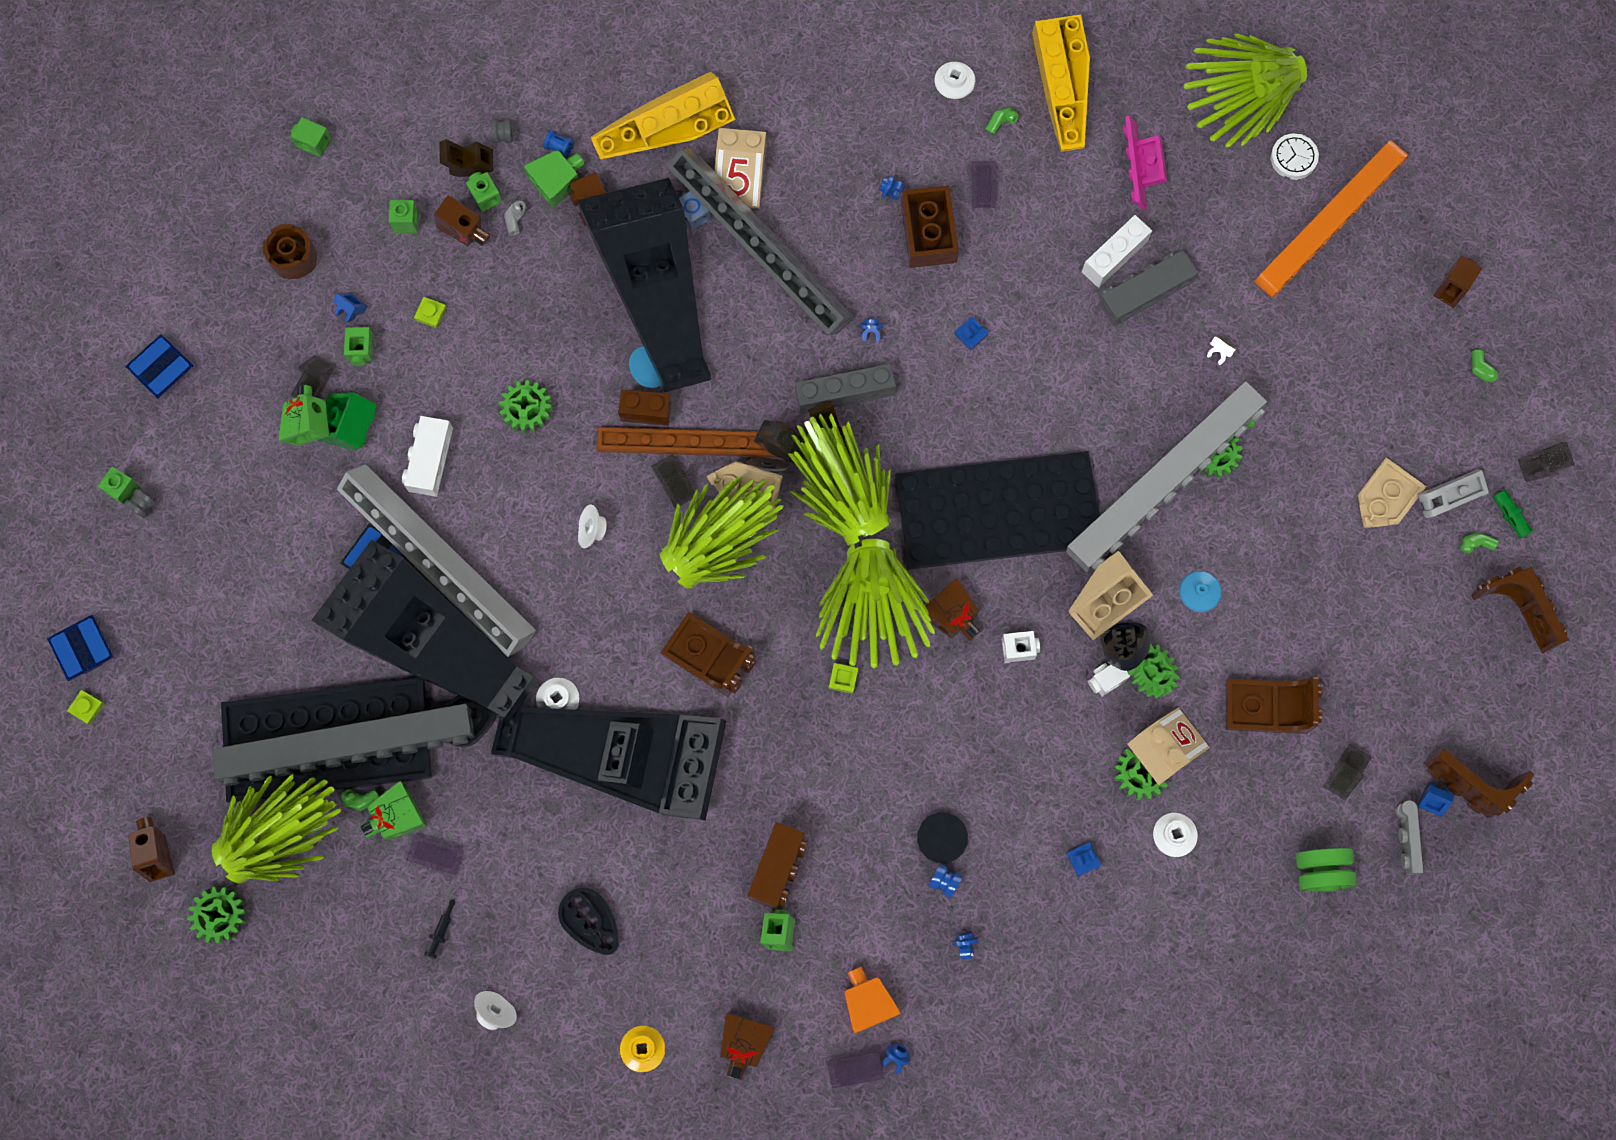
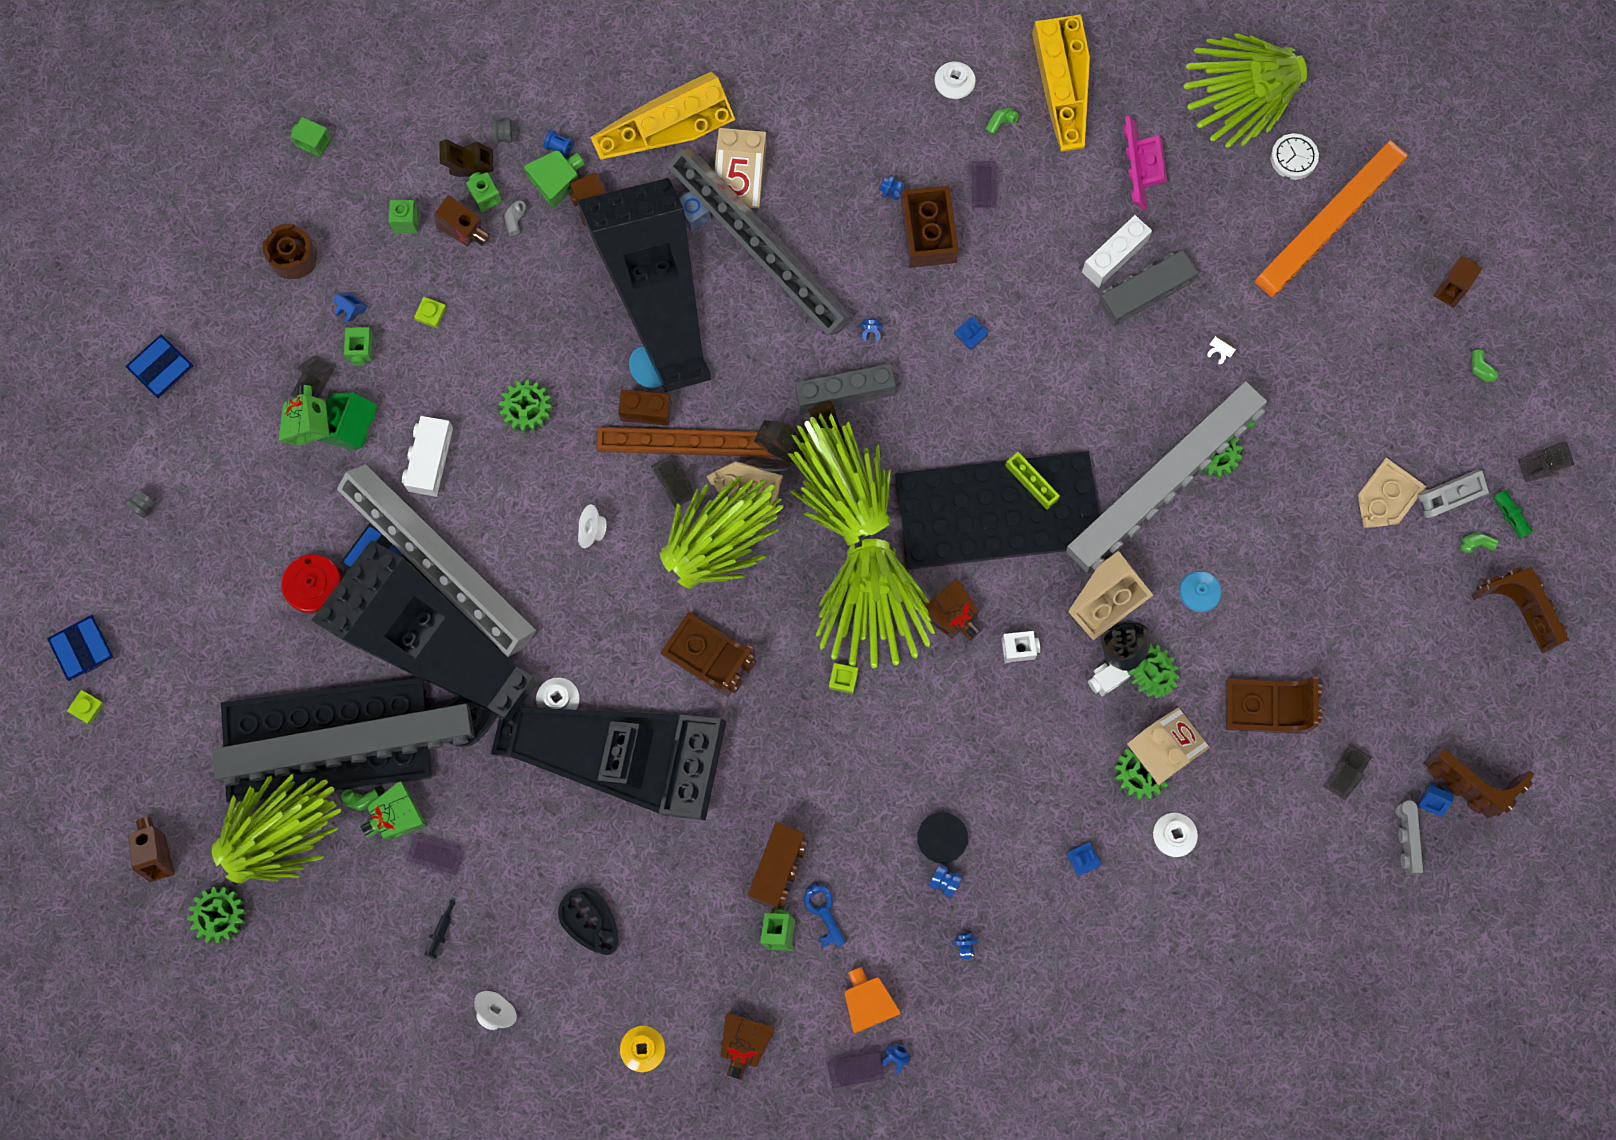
bright green brick [97,467,141,507] -> none
bright green wheel [1295,848,1358,892] -> none
none -> red wheel [281,554,342,614]
none -> blue piece [804,883,846,948]
none -> lime piece [1005,452,1060,510]

